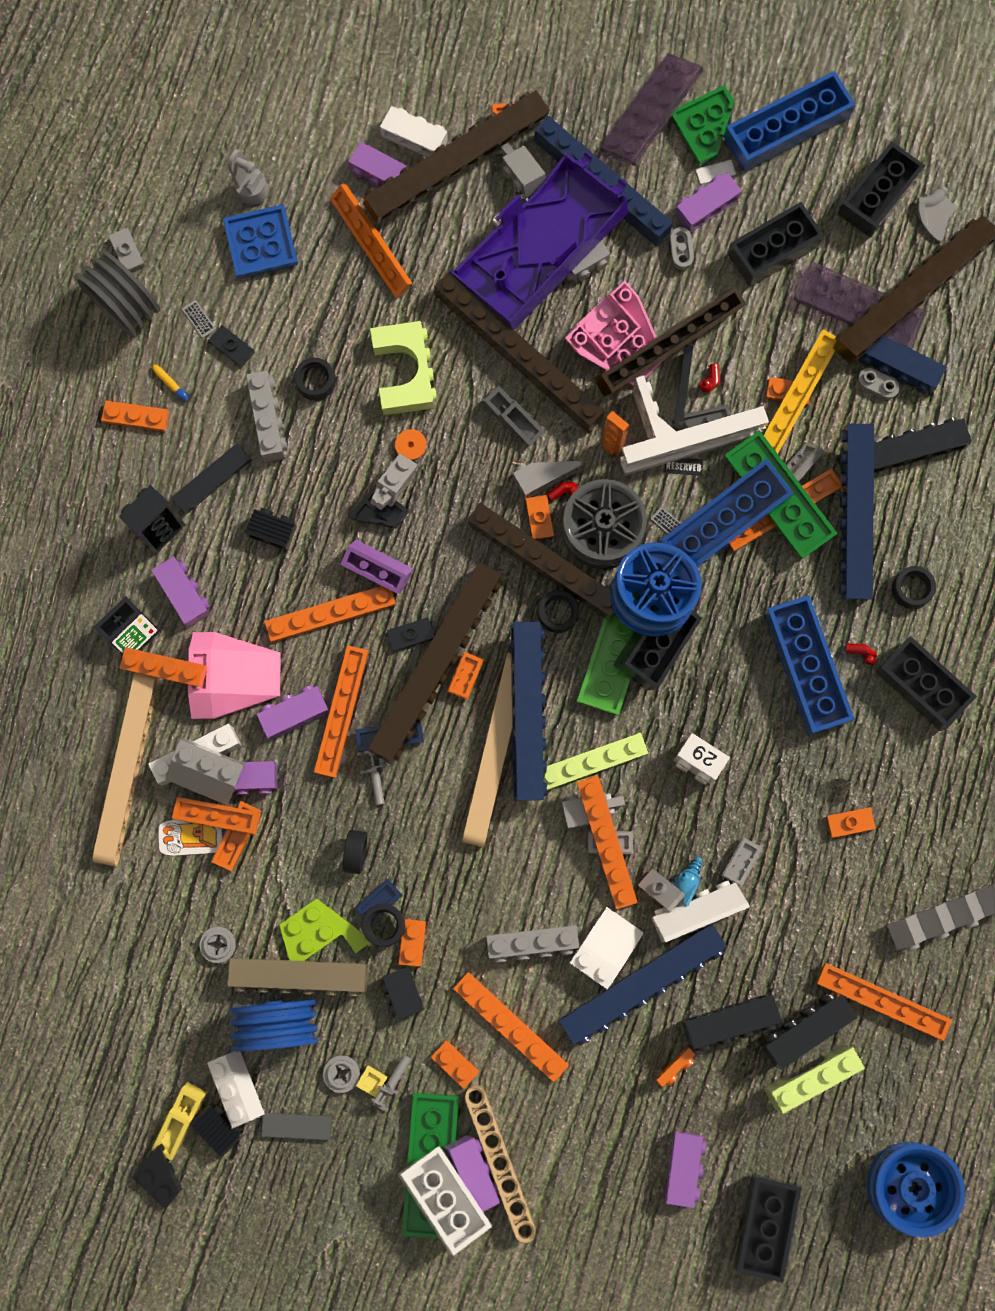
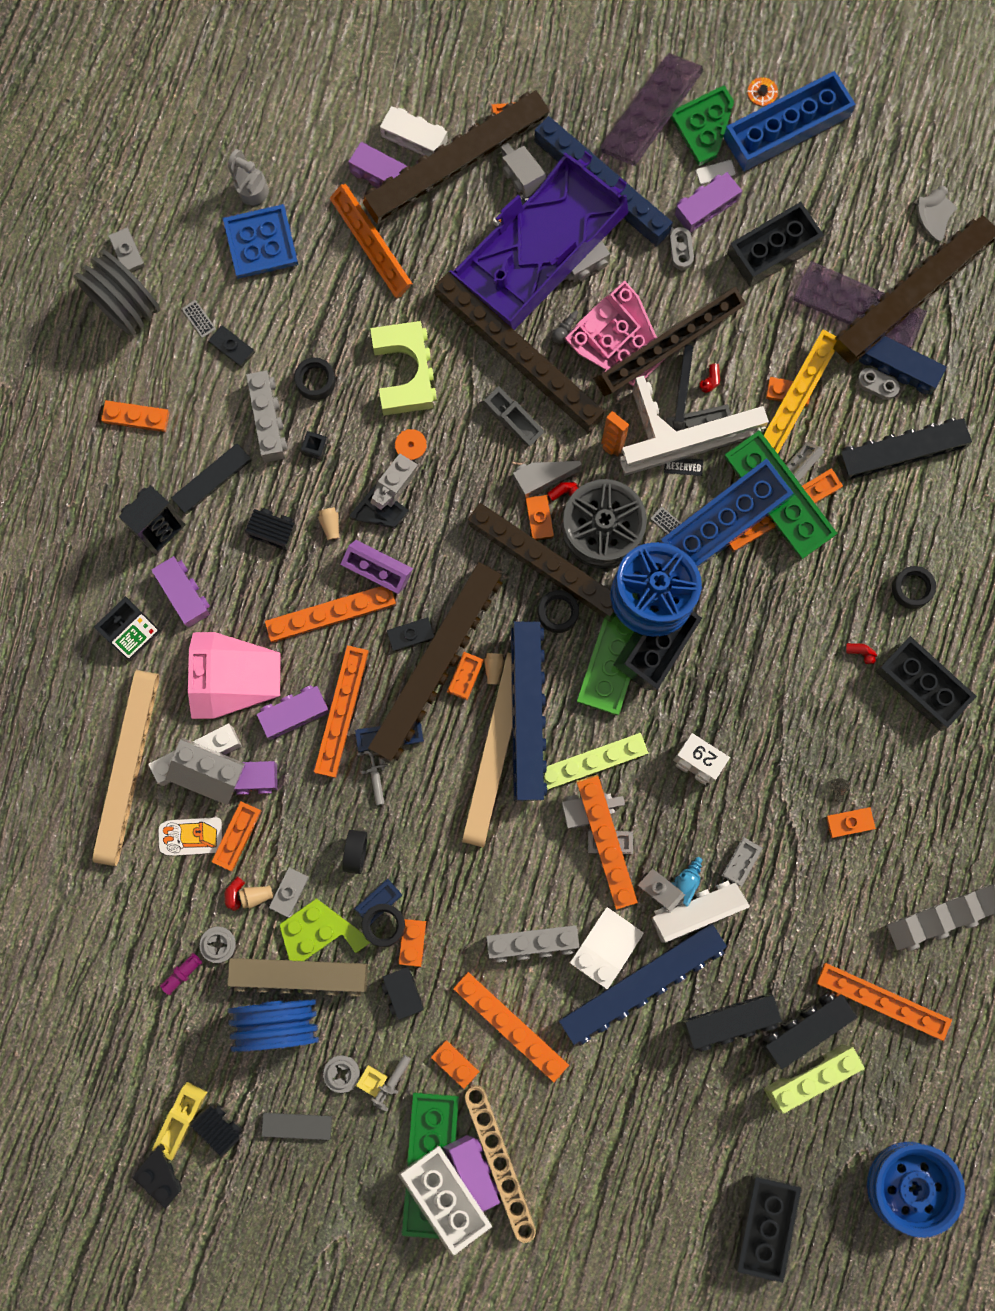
orange plate [119,647,208,688] -> none
yellow piece [152,364,188,402] -> none
orange plate [172,797,261,835] -> none
white brick [207,1051,264,1128] -> none
orange plate [655,1047,696,1087] -> none
medium lavender brick [664,1130,706,1208] -> none
blue brick [764,595,854,736] -> none
black brick [837,141,925,238] -> none
dark blue brick [839,424,874,600] -> none
none -> magenta pin [160,953,202,995]
none -> red arm [224,876,245,911]
none -> tan cone [239,885,273,909]
none -> light grey plate [269,867,309,918]
none -> black slope [300,431,329,461]
none -> tan cone [317,508,340,541]
none -> tan cone [484,653,505,684]
none -> dark grey bar [552,310,578,344]
none -> orange piece [747,77,778,106]

